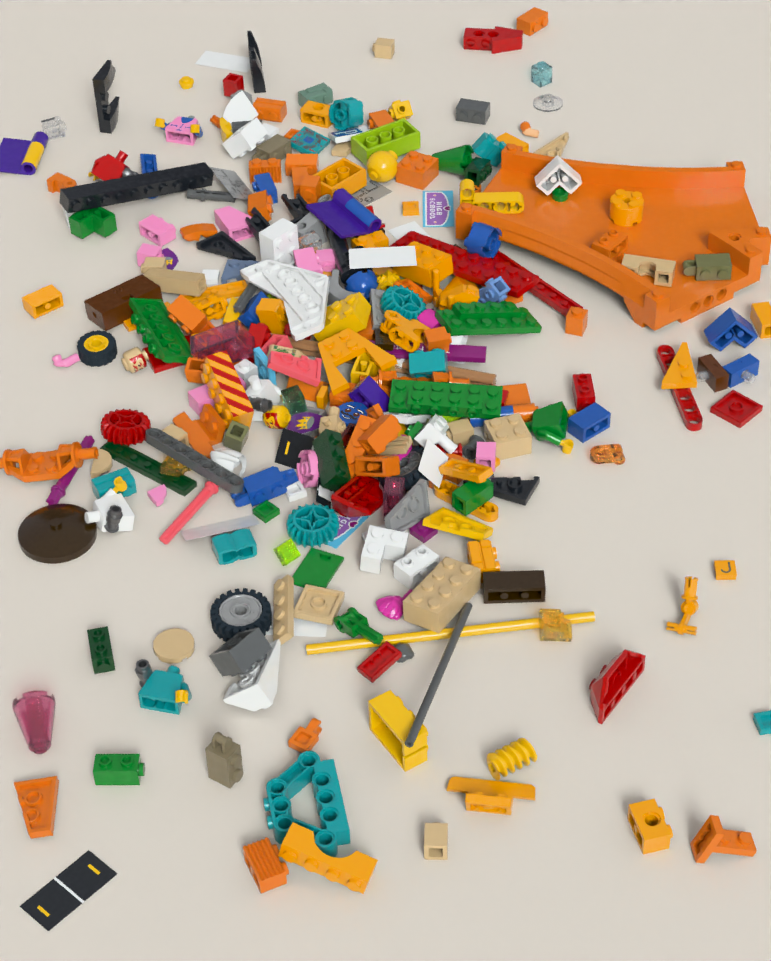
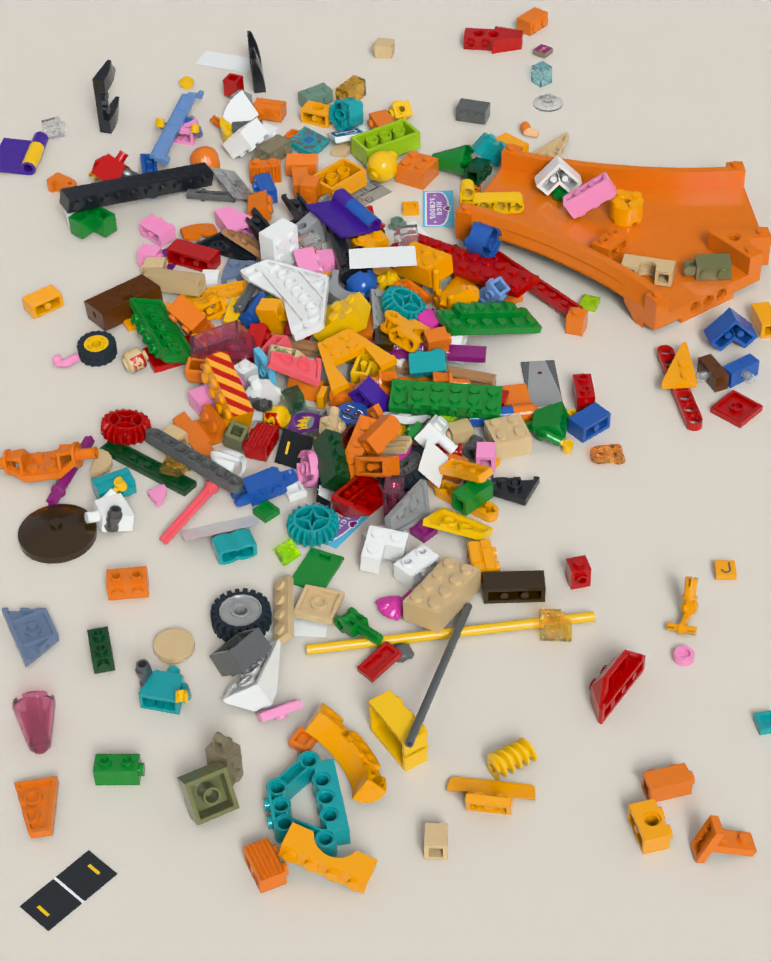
none -> sand blue wing [2,608,60,667]
none -> orange brick [106,566,149,601]
none -> medium blue piece [149,90,204,166]
none -> red brick [166,238,221,272]
none -> olive brick [177,760,240,825]
none -> orange piece [190,146,220,169]
none -> medium nougat wing [221,227,261,261]
none -> red brick [242,422,279,462]
none -> bright pink plate [256,699,303,722]
none -> light orange brick [305,703,387,803]
none -> clear yellow brick [335,75,366,101]
none -> sand green plate [388,216,407,231]
none -> clear brick [394,224,419,246]
none -> light grey sticker [521,360,563,406]
none -> tile [533,44,553,59]
none -> bright pink brick [563,172,617,219]
none -> red brick [565,555,591,590]
none -> lime tile [579,294,601,312]
none -> orange brick [641,763,695,802]
none -> bright pink tile [673,646,695,666]

